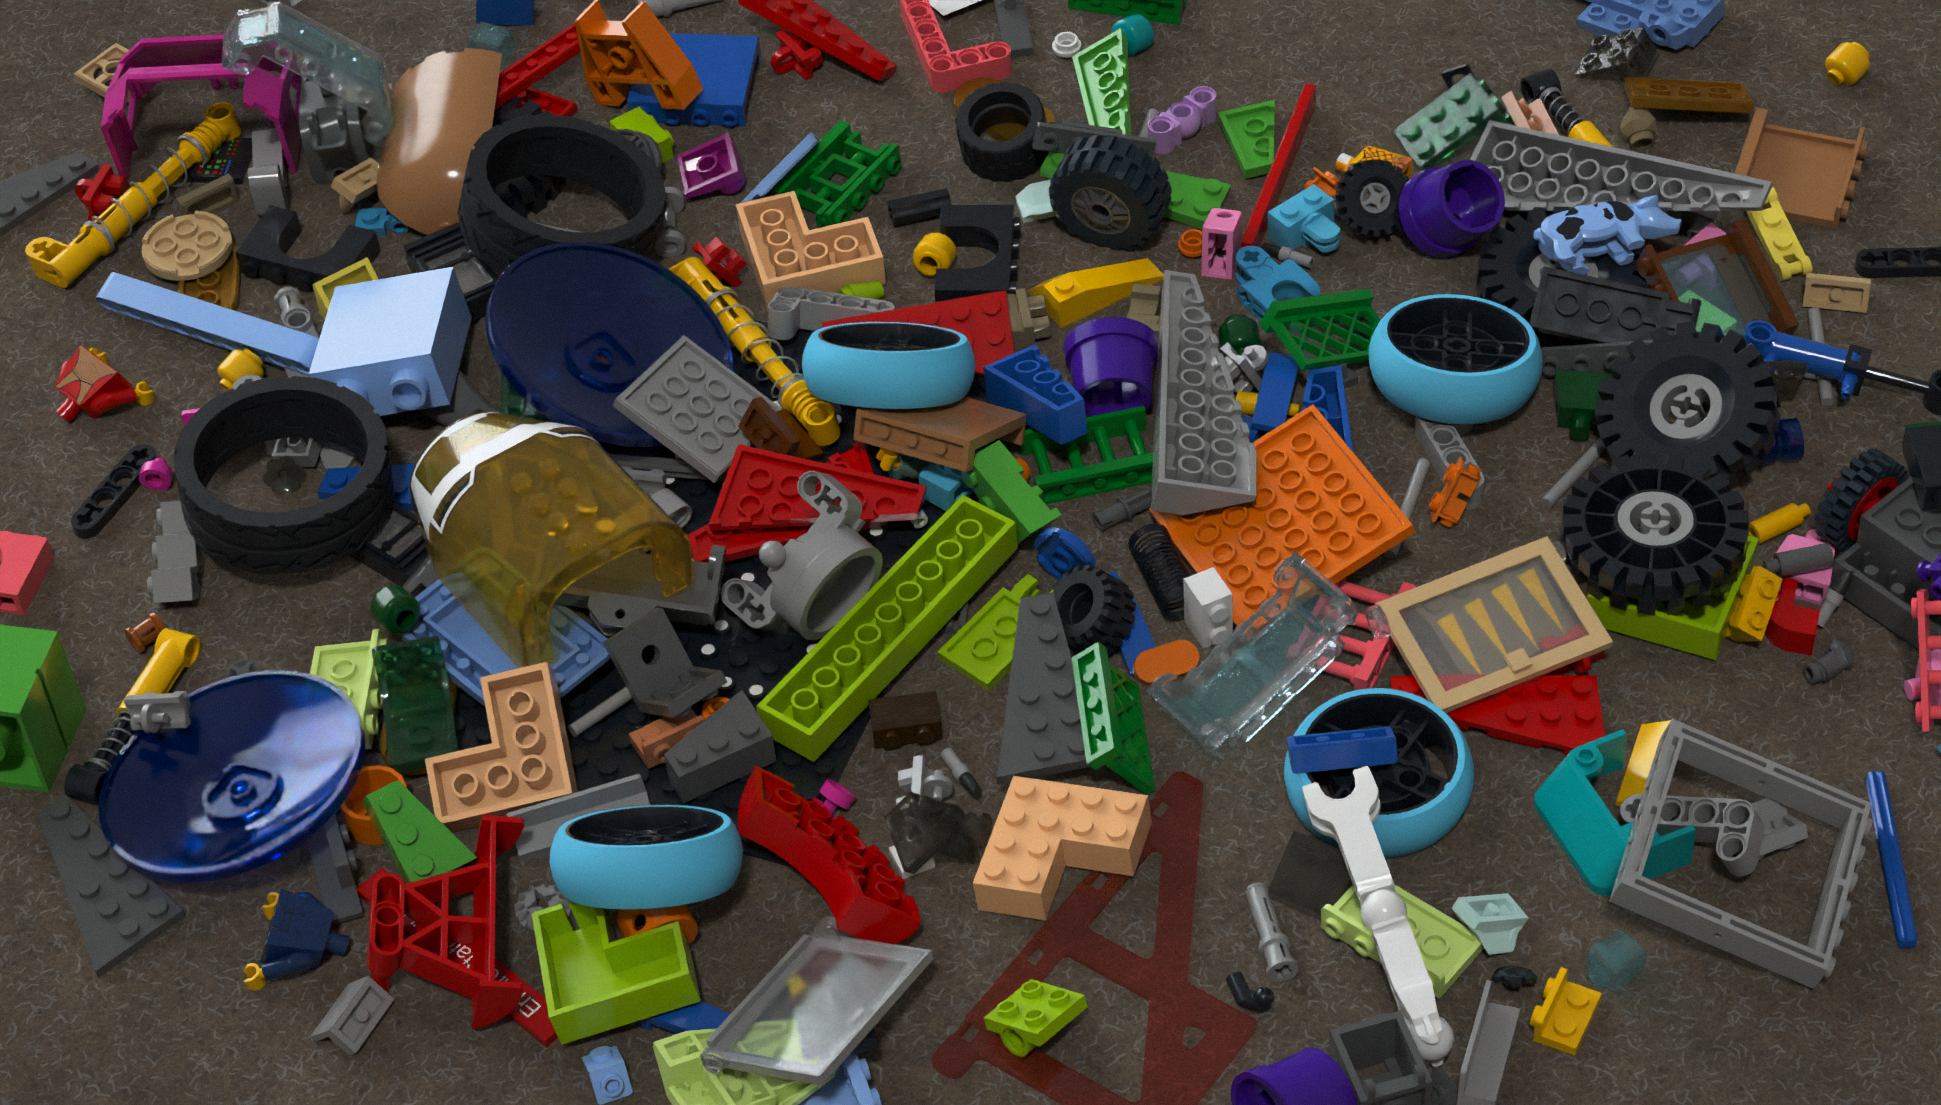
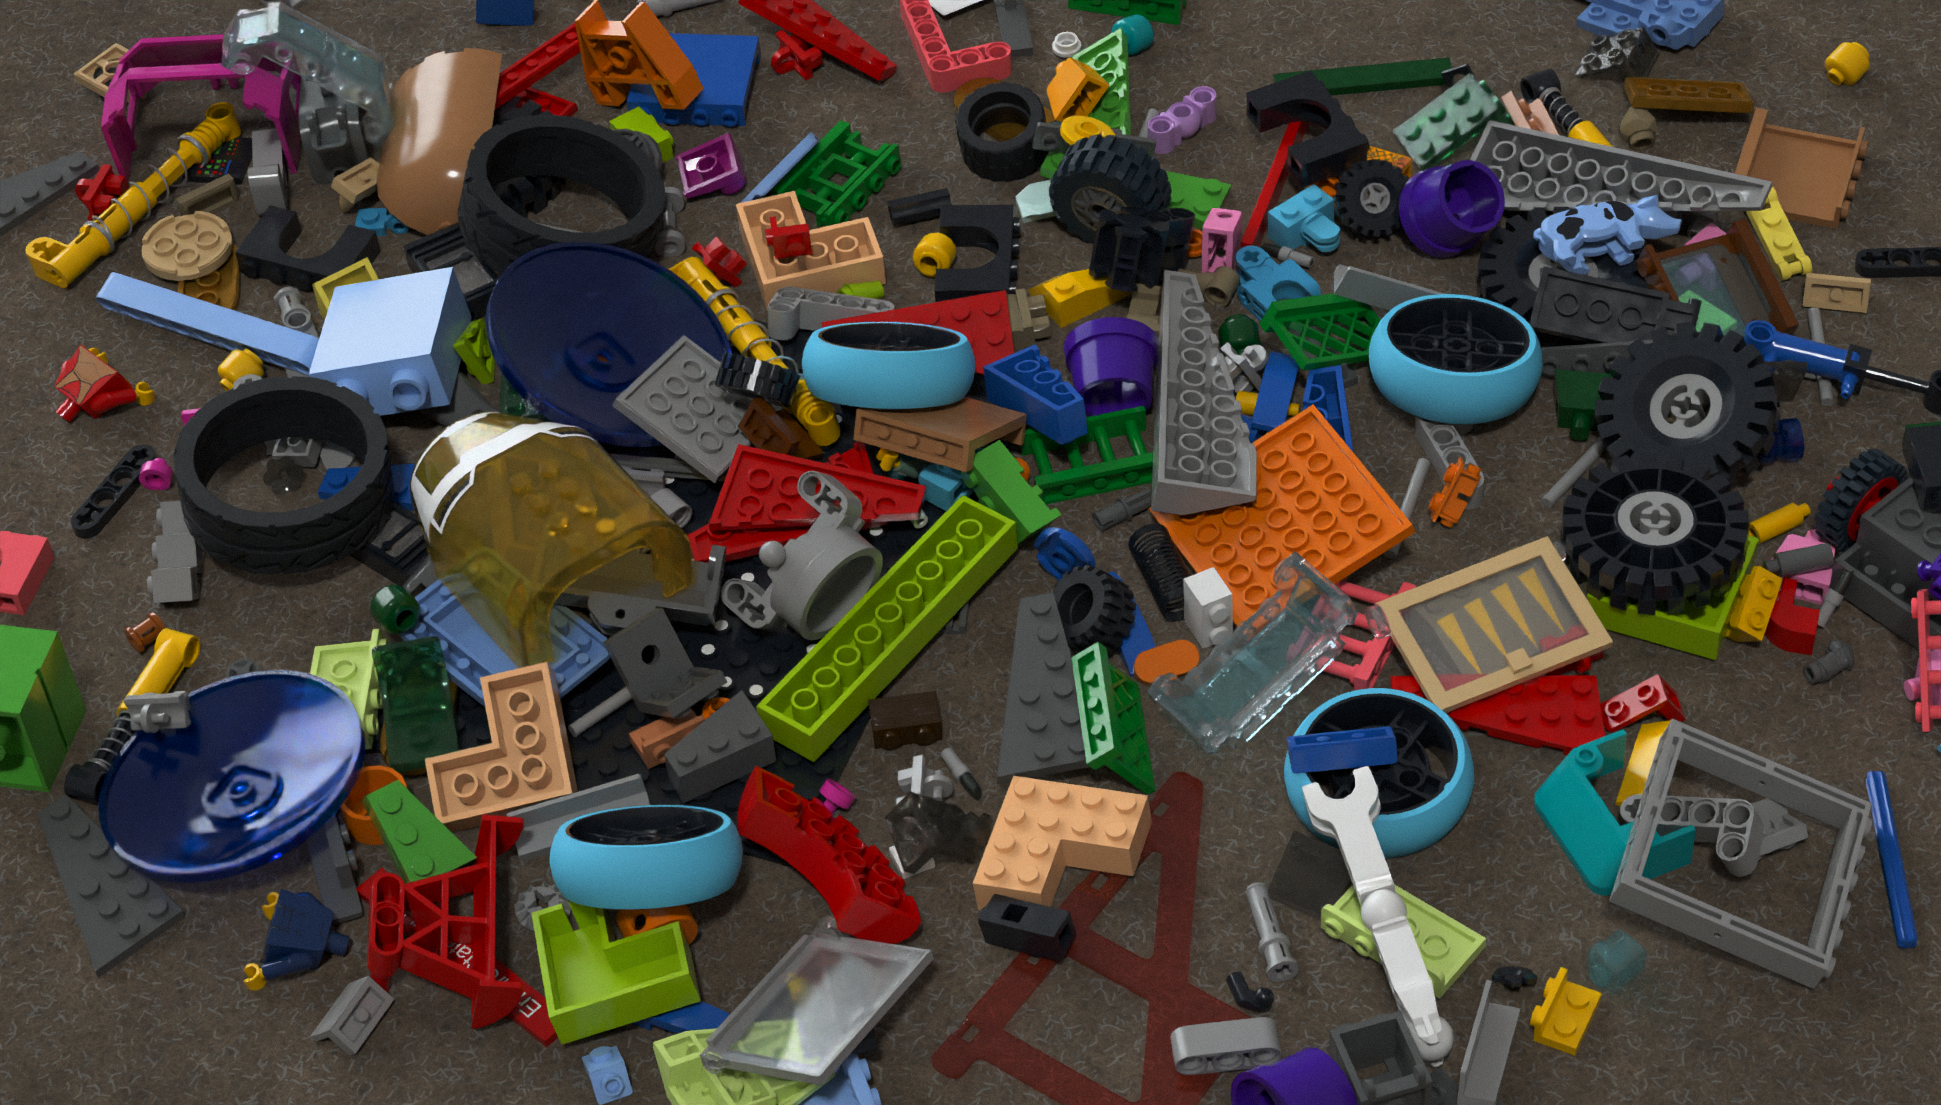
clear light blue brick [467,22,515,67] -> none
lime tile [937,574,1054,691] -> none
lime plate [983,979,1088,1057] -> none
bright green wing [1218,100,1275,179] -> none
light aqua slope [1452,893,1529,955] -> none
none -> lime wing [453,318,497,384]
none -> black wheel [714,353,801,408]
none -> red bracket [765,216,812,259]
none -> black brick [978,894,1077,962]
none -> light orange torso [1047,57,1109,122]
none -> yellow wheel [1060,116,1115,145]
none -> black connector [1089,206,1195,292]
none -> light grey beam [1170,1017,1282,1075]
none -> dark tan pin [1177,266,1240,307]
none -> black arch [1246,70,1370,188]
none -> dark green tile [1274,57,1454,96]
none -> light grey panel [1334,264,1445,310]
none -> red bracket [1601,674,1686,733]

